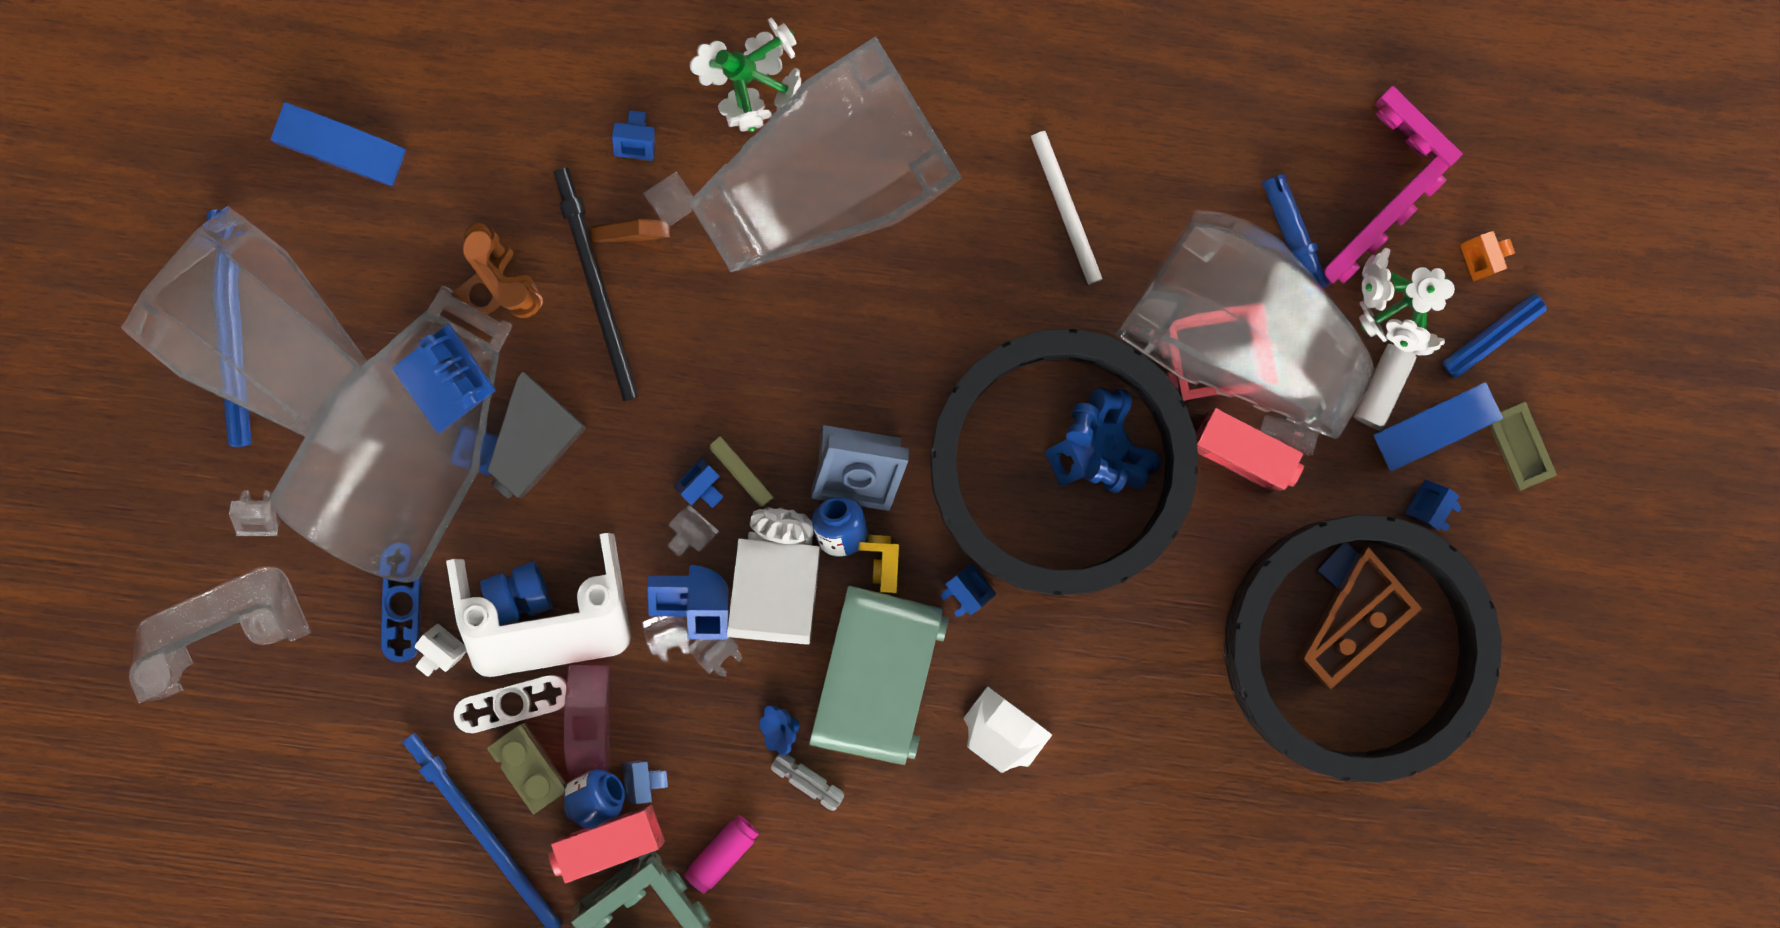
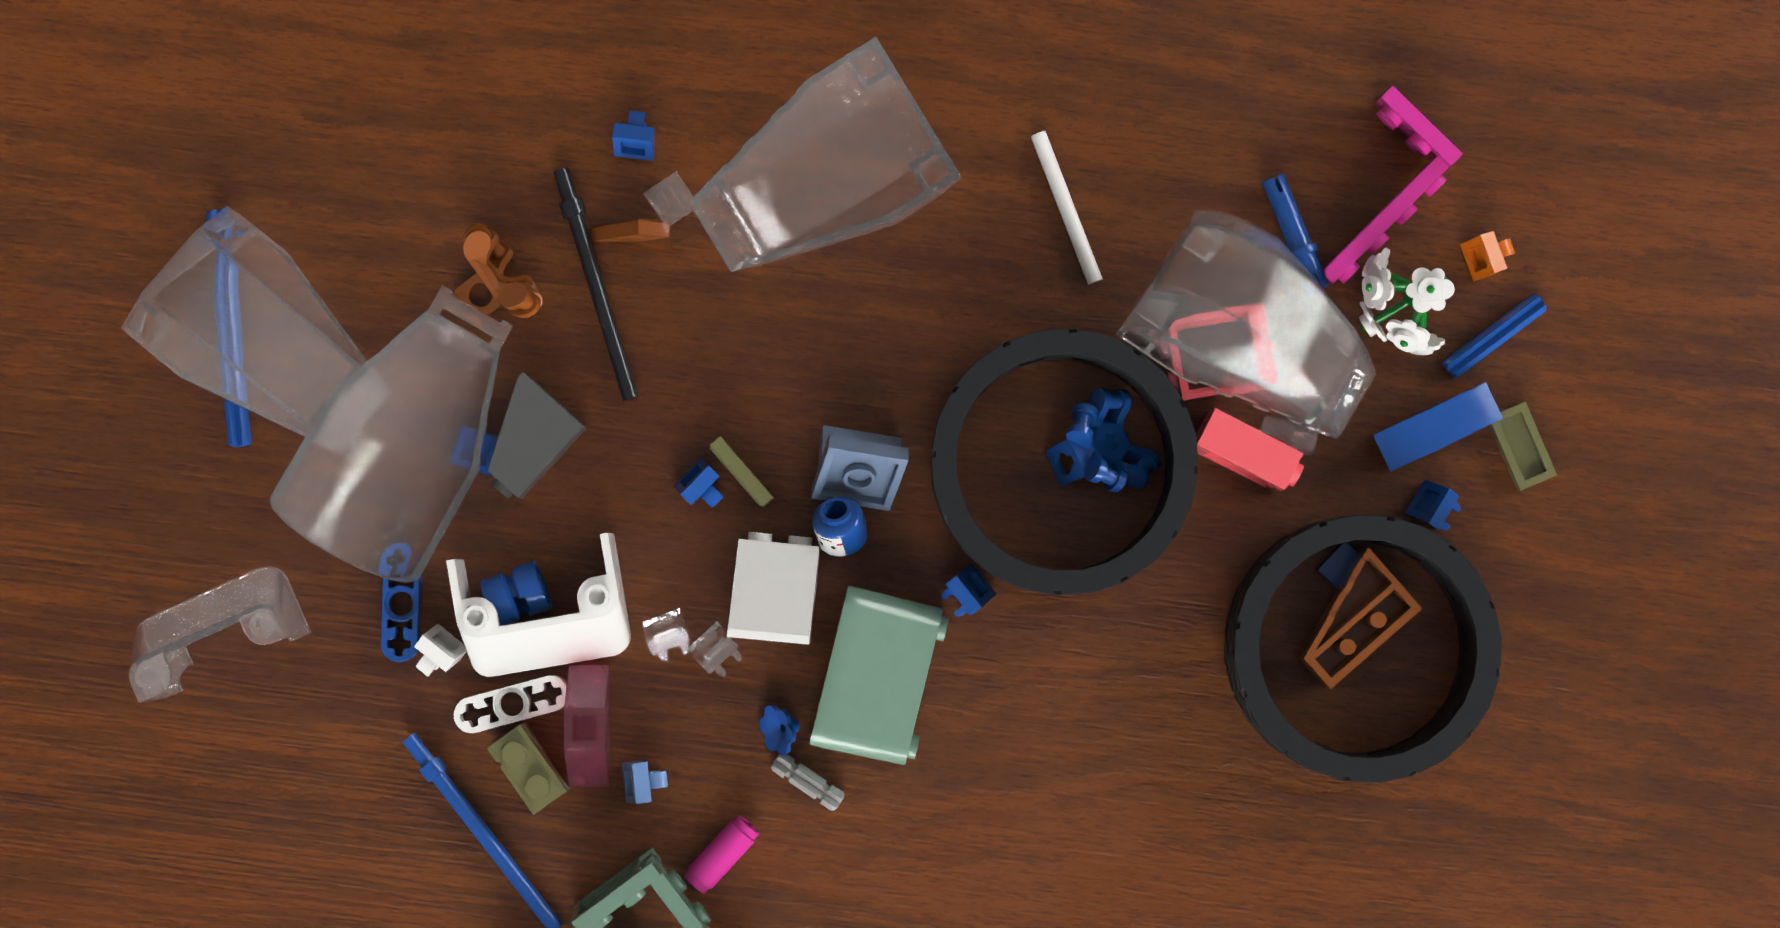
clear tile [229,490,279,536] -> none
blue slope [270,102,407,187] -> none
blue hinge [392,324,496,434] -> none
coral window [548,804,665,883] -> none
blue head [563,769,625,829] -> none
blue brick [647,565,729,640] -> none
clear tile [668,505,719,557] -> none
white plant [690,17,803,132] -> none
white gear [750,507,814,544] -> none
yellow bracket [858,535,899,593] -> none
white slope [963,686,1052,773] -> none
white brick [1353,344,1417,431] -> none

